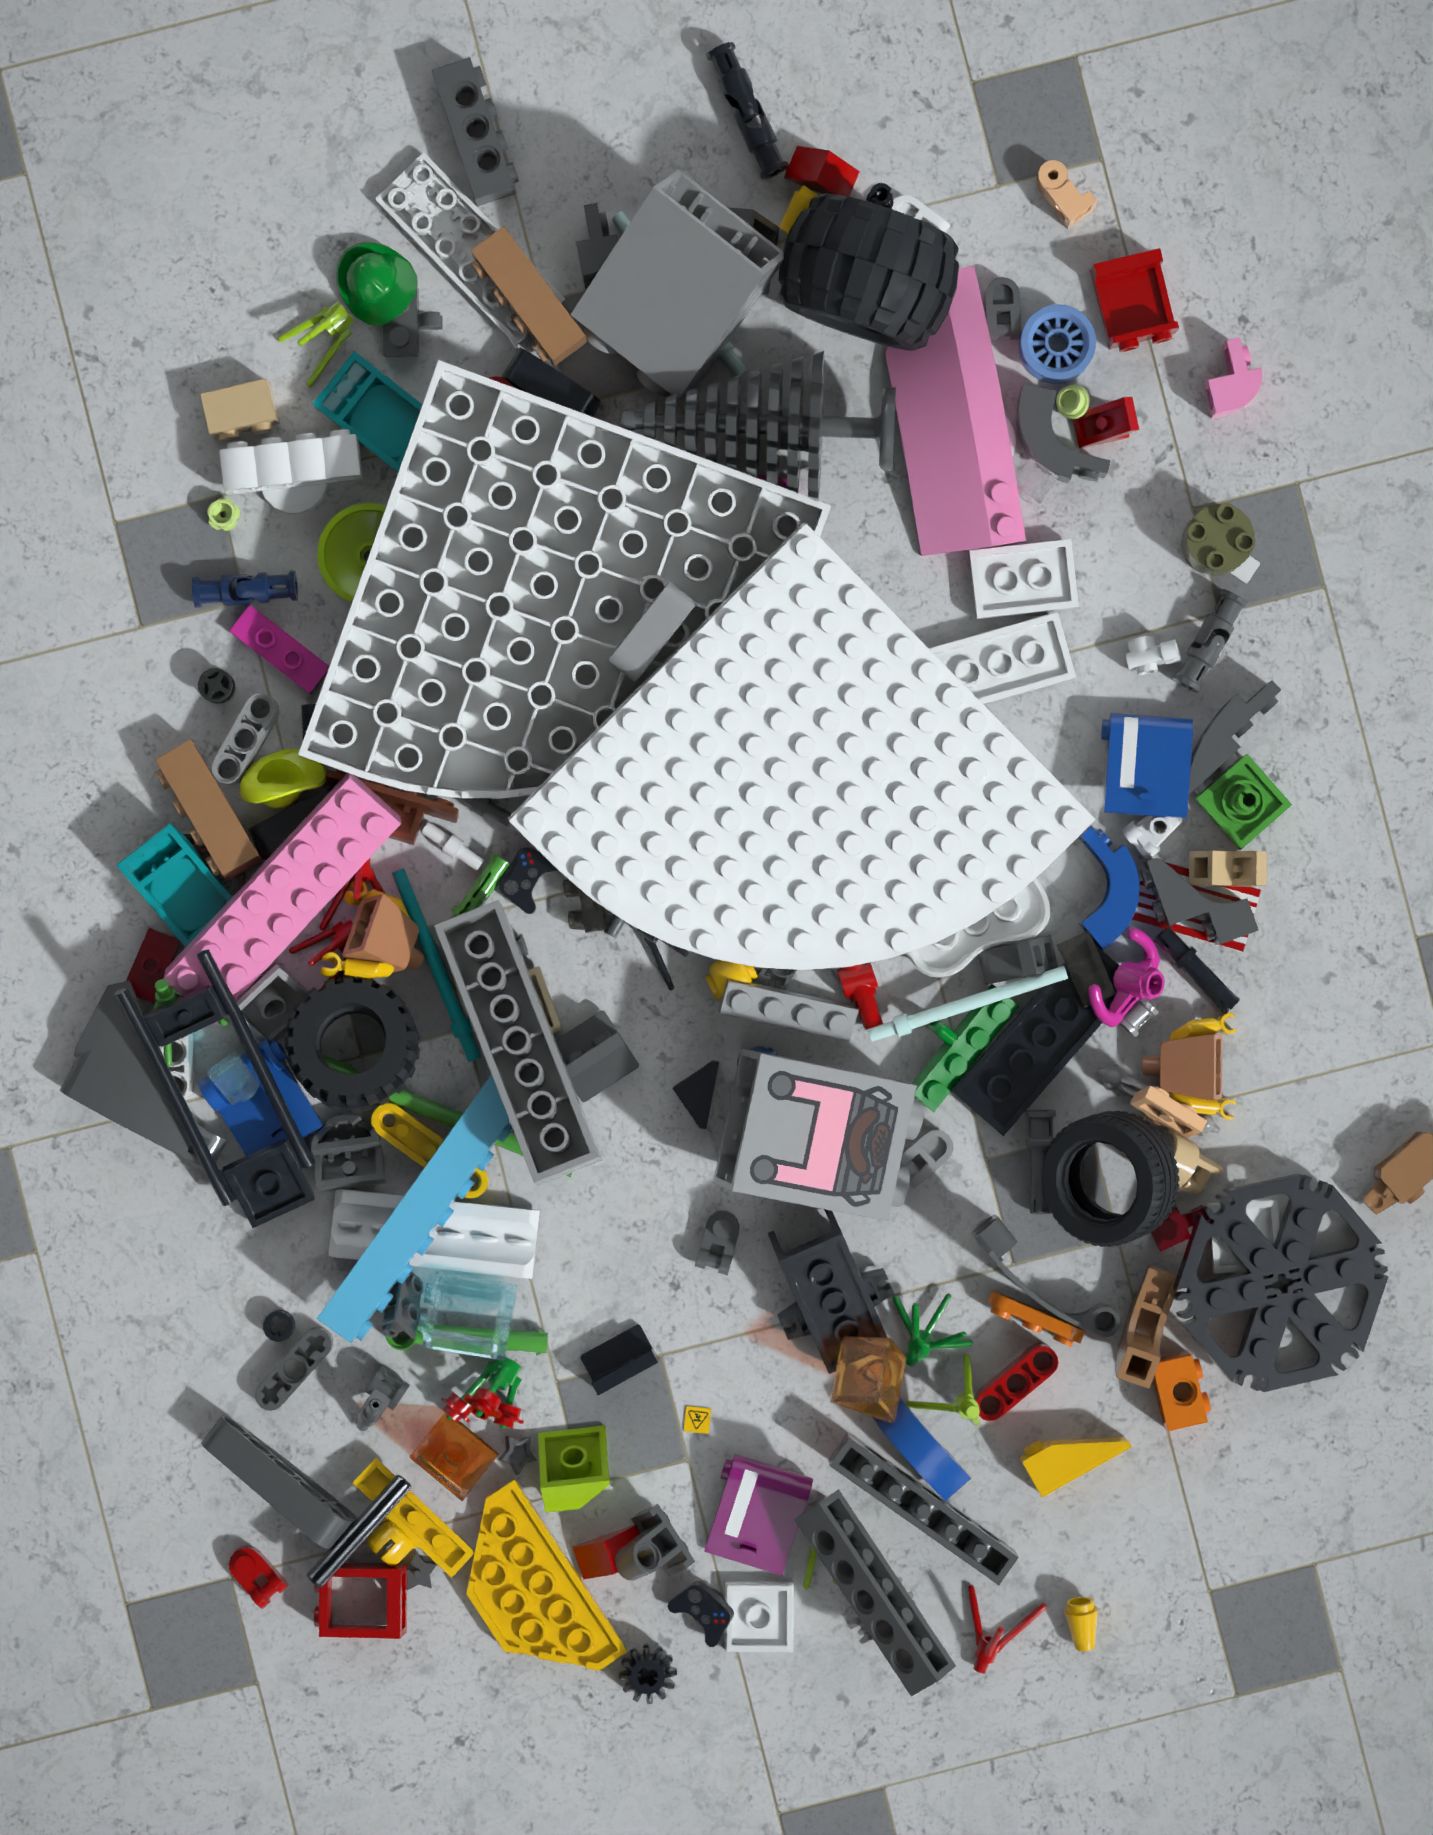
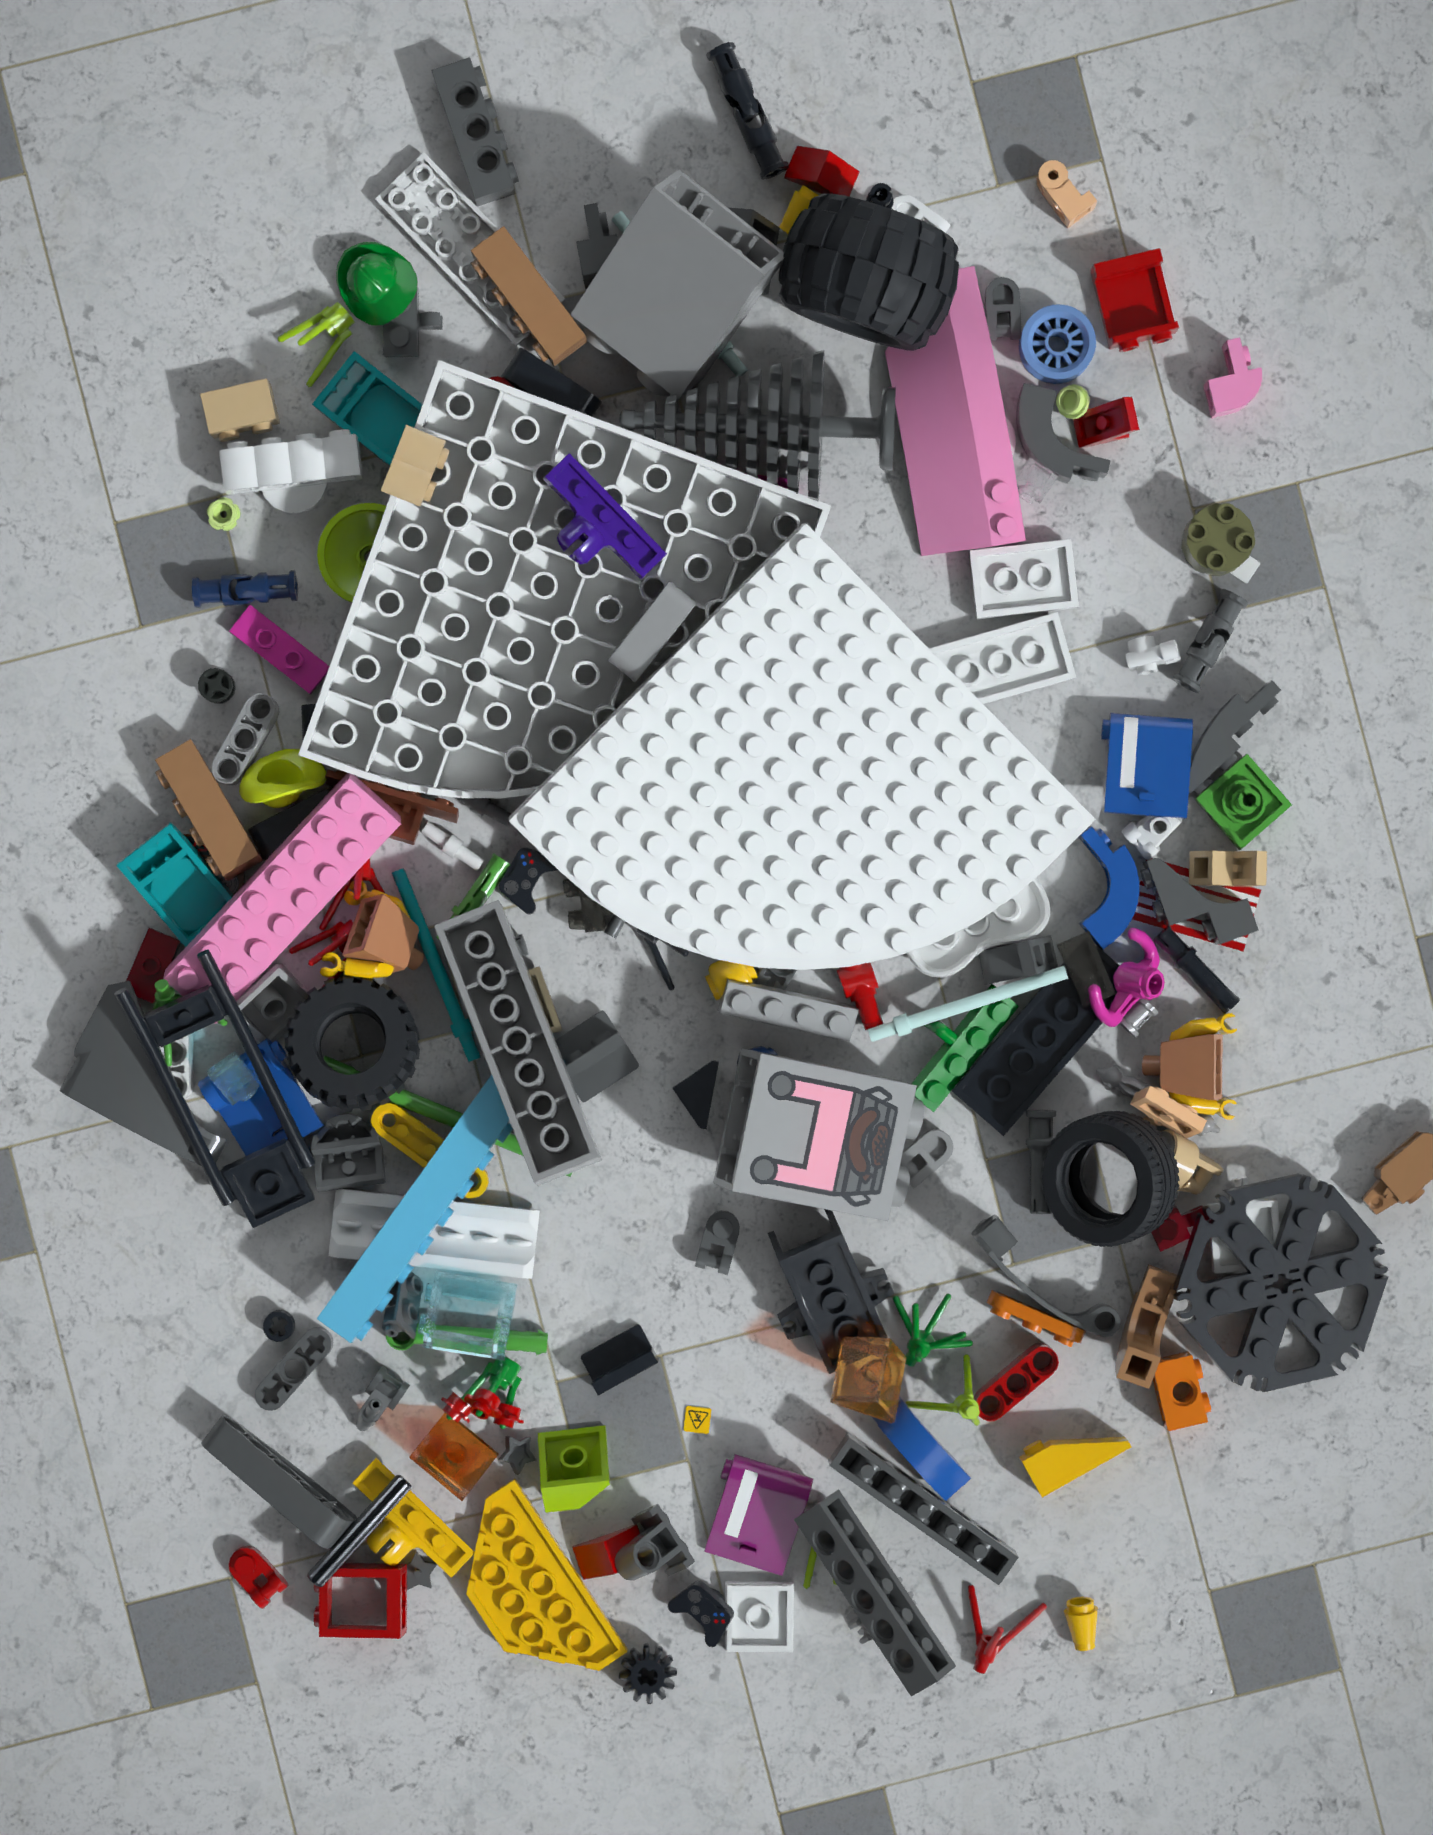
none -> tan brick [381,425,450,506]
none -> dark purple plate [543,453,667,580]

